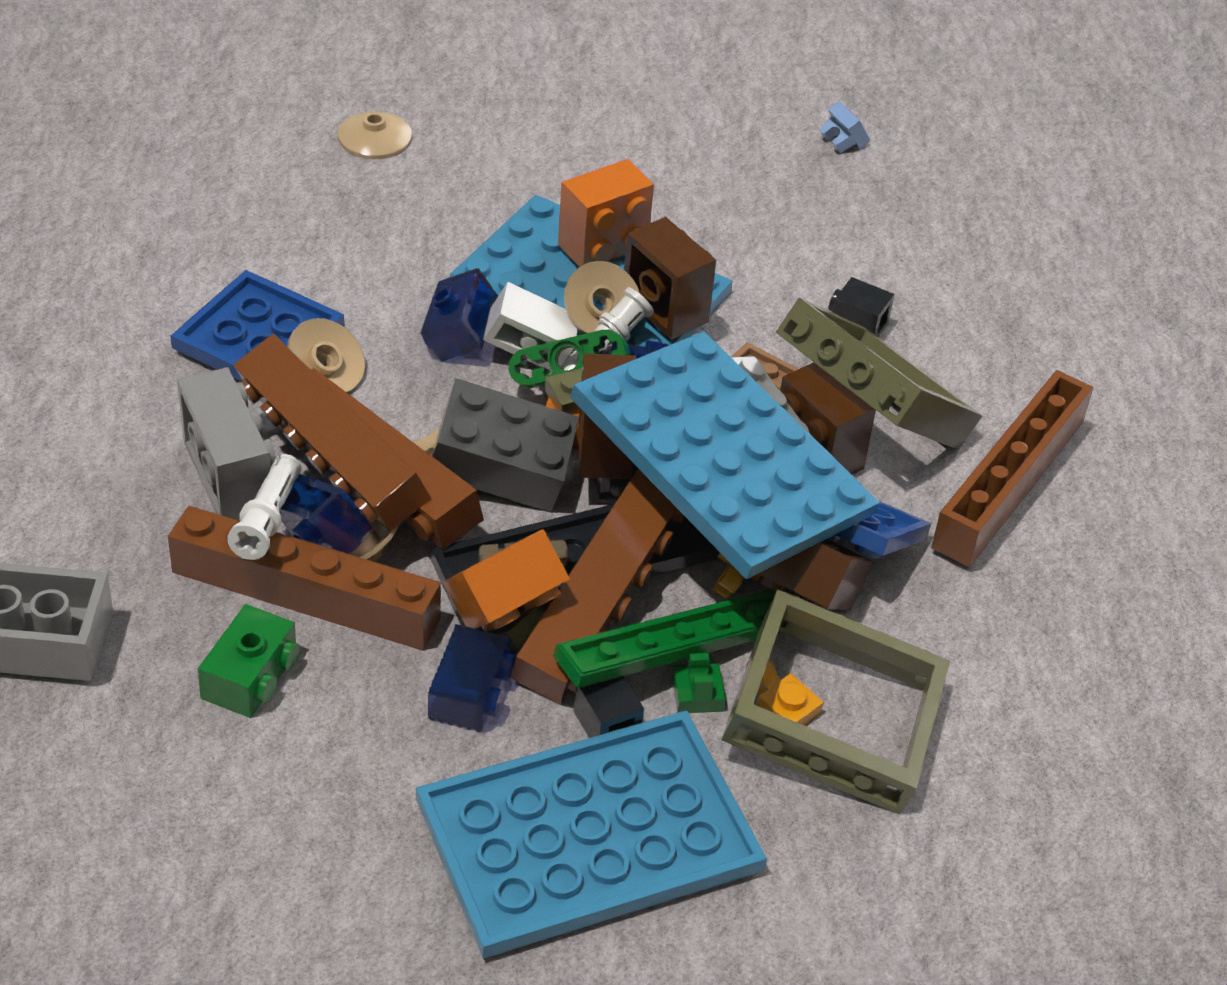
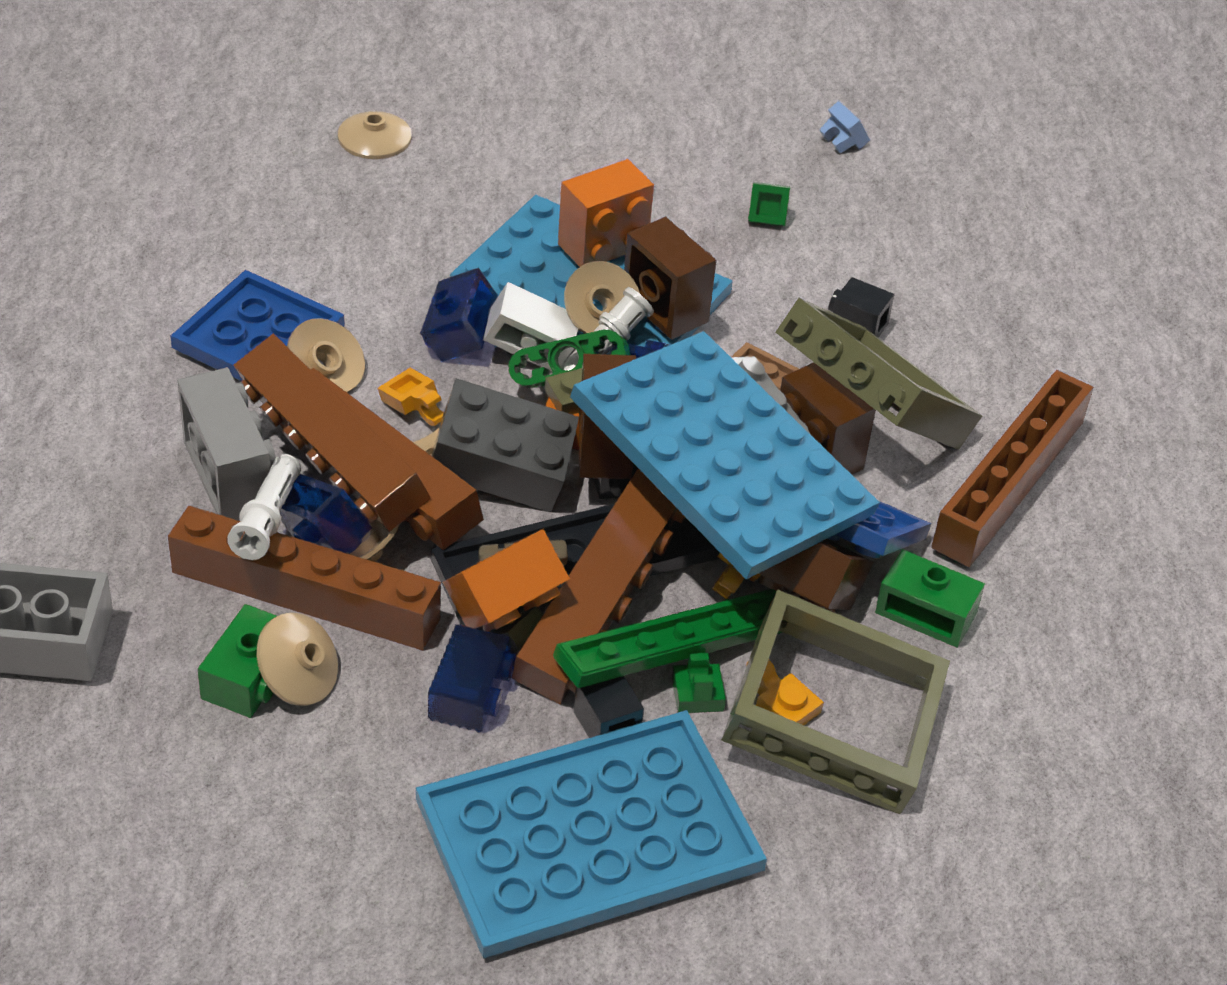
none -> tan dish [256,613,338,706]
none -> light orange plate [377,367,444,426]
none -> green tile [748,182,790,226]
none -> green brick [875,549,985,648]

